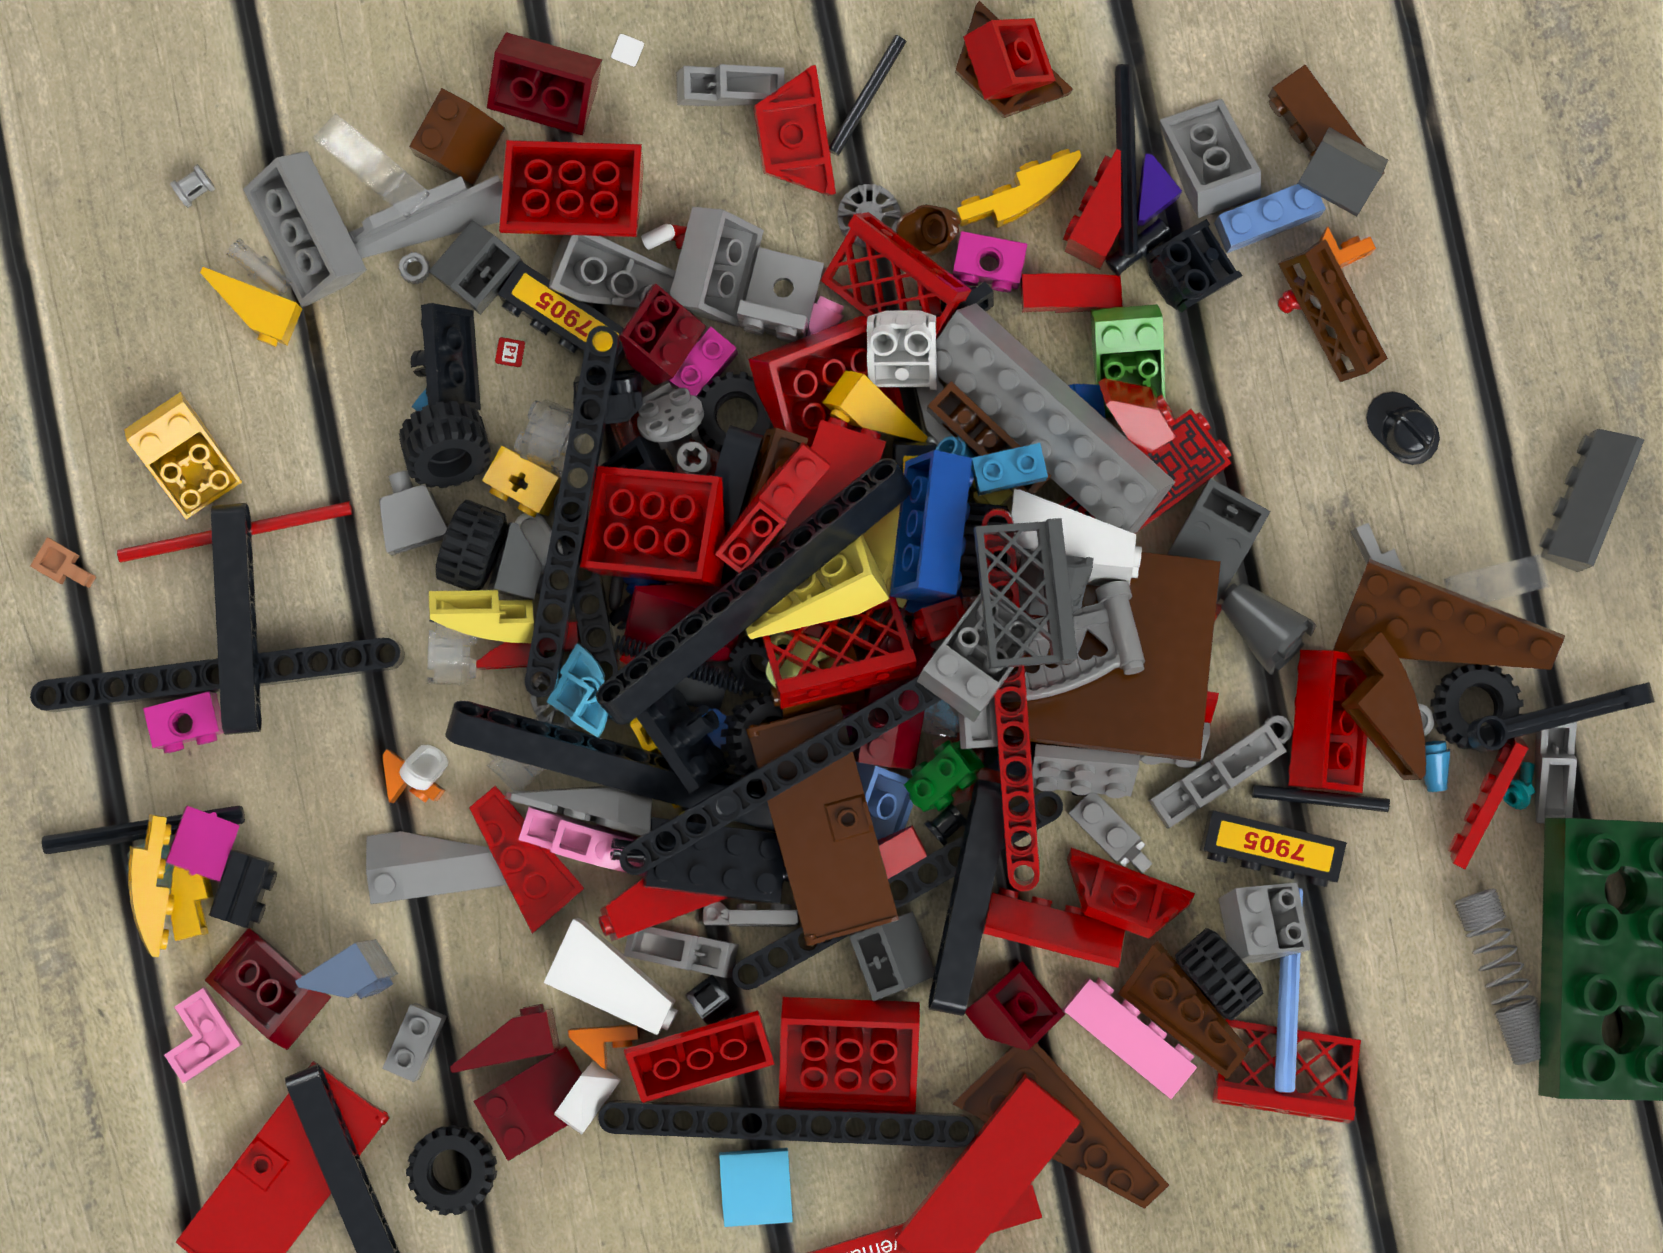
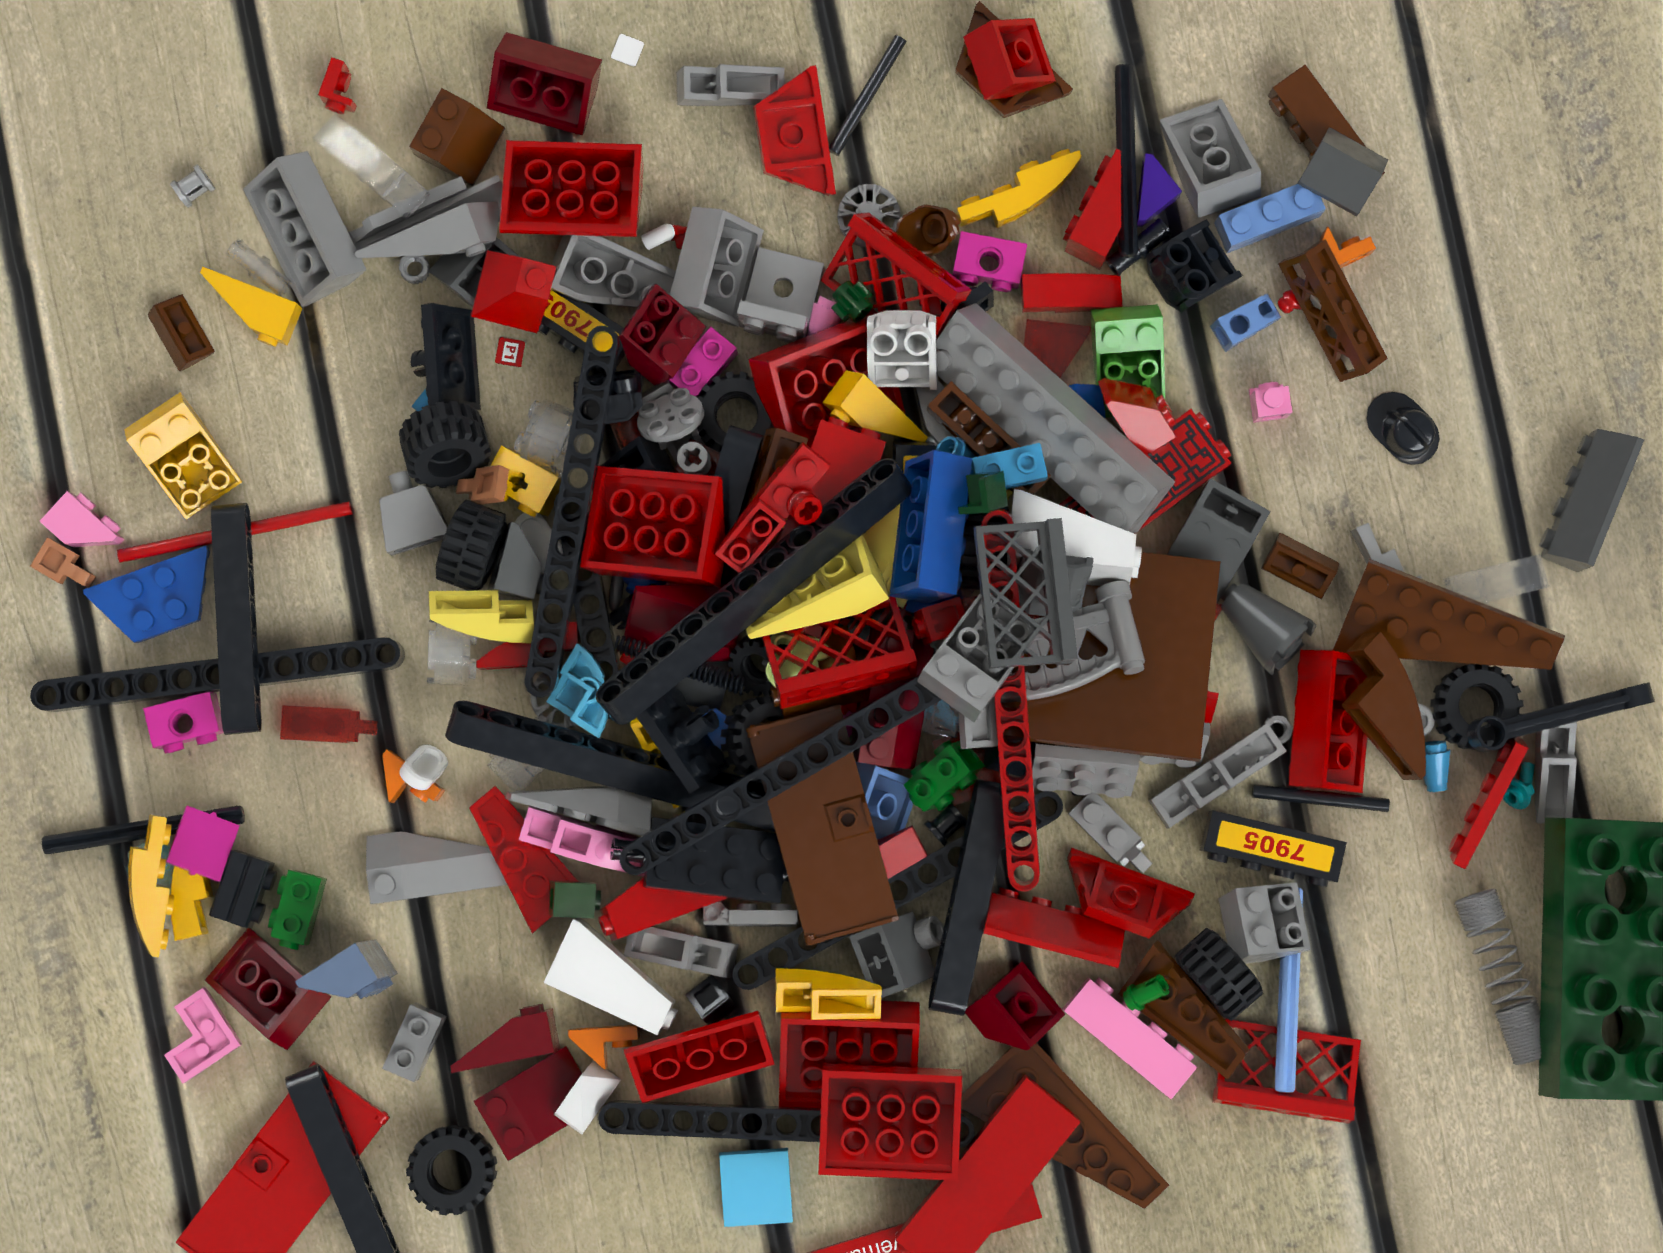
none -> bright pink slope [40,491,125,547]
none -> blue wing [83,546,210,643]
none -> reddish brown slope [148,294,215,371]
none -> green brick [268,870,327,950]
none -> clear red hinge [280,705,378,743]
none -> red bracket [318,57,357,114]
none -> light grey wedge [354,201,499,258]
none -> nougat plate [456,465,509,505]
none -> red slope [470,250,557,334]
none -> dark green brick [549,881,601,919]
none -> yellow slope [775,968,882,1020]
none -> red bush [786,489,822,525]
none -> red slope [818,1063,962,1181]
none -> dark green gear [831,280,873,323]
none -> light grey axle [914,916,944,950]
none -> dark green panel [958,471,1008,514]
none -> clear red wing [1023,319,1091,378]
none -> green pin [1123,974,1169,1011]
none -> medium blue leg [1210,294,1281,352]
none -> bright pink brick [1249,382,1292,423]
none -> reddish brown slope [1261,533,1339,599]

